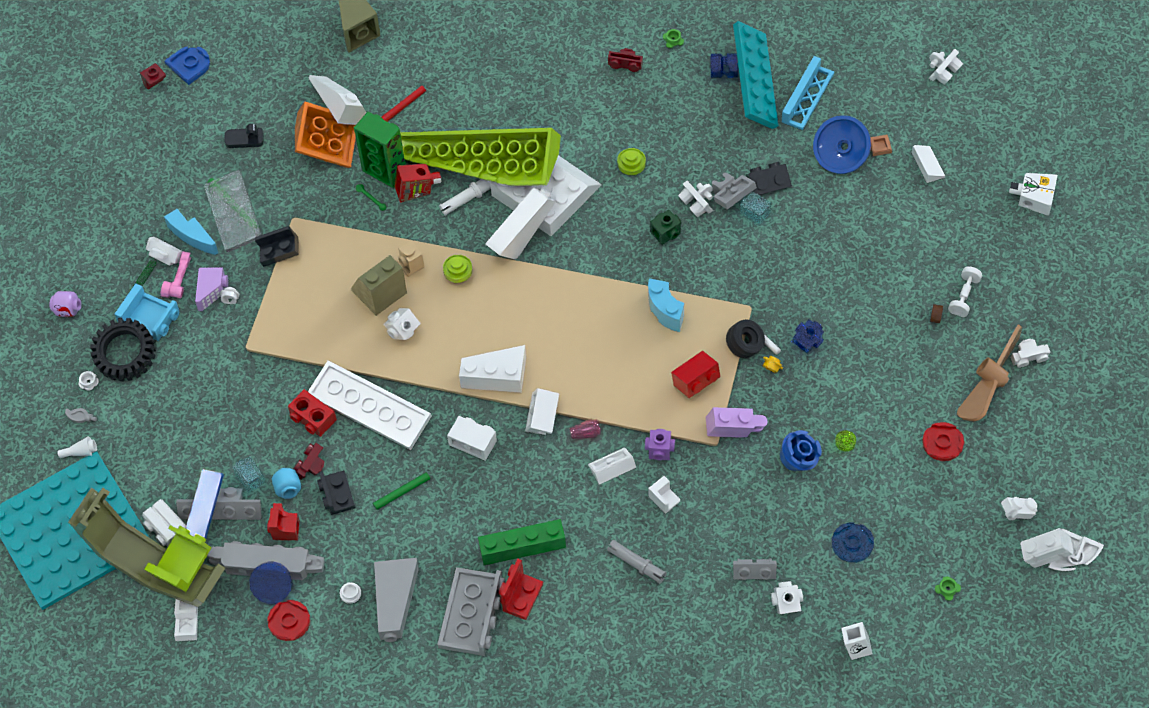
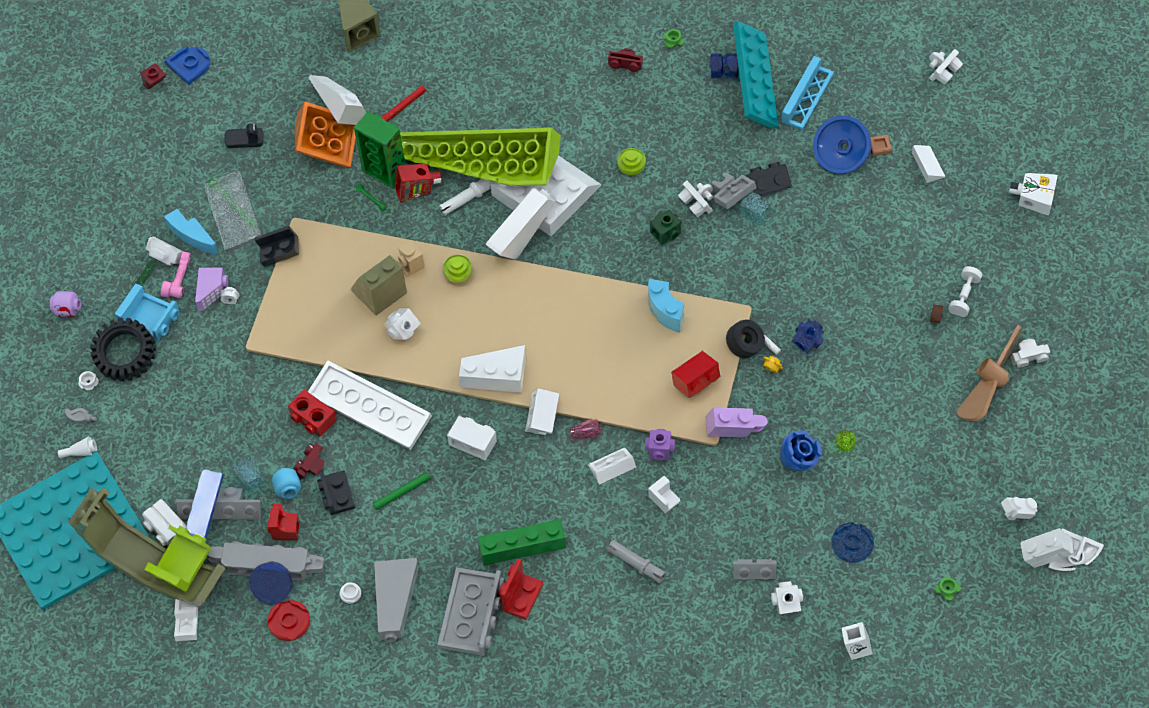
red tile [922,422,964,461] -> none

